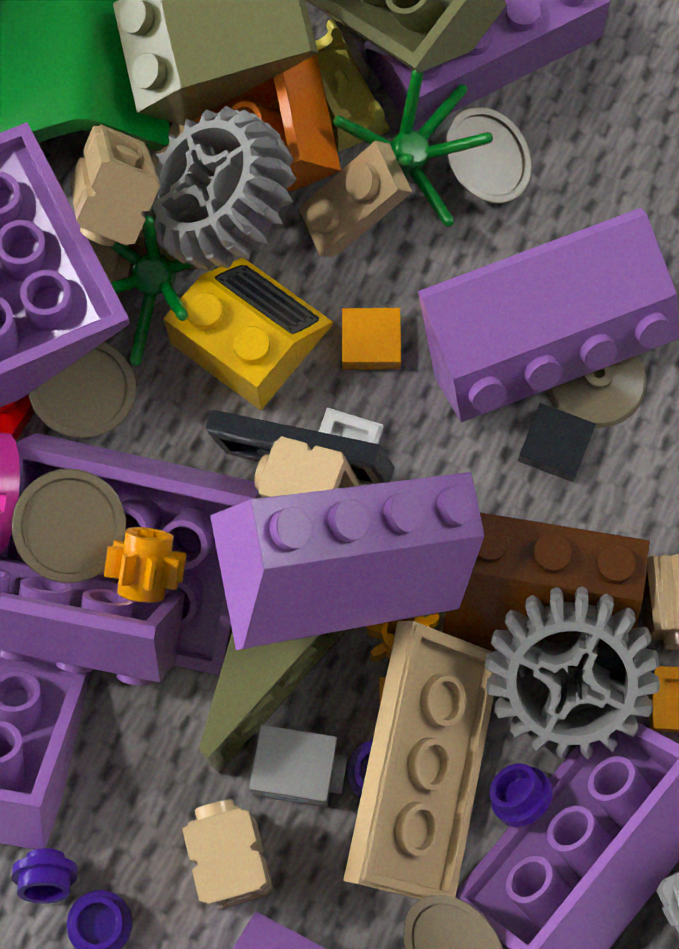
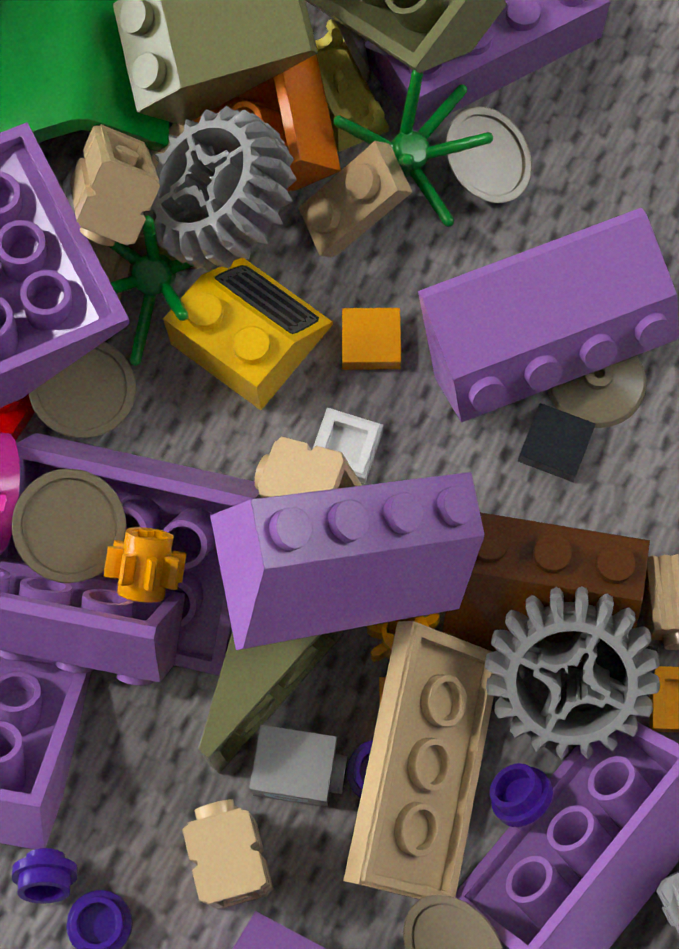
black tile [205,410,395,485] -> none

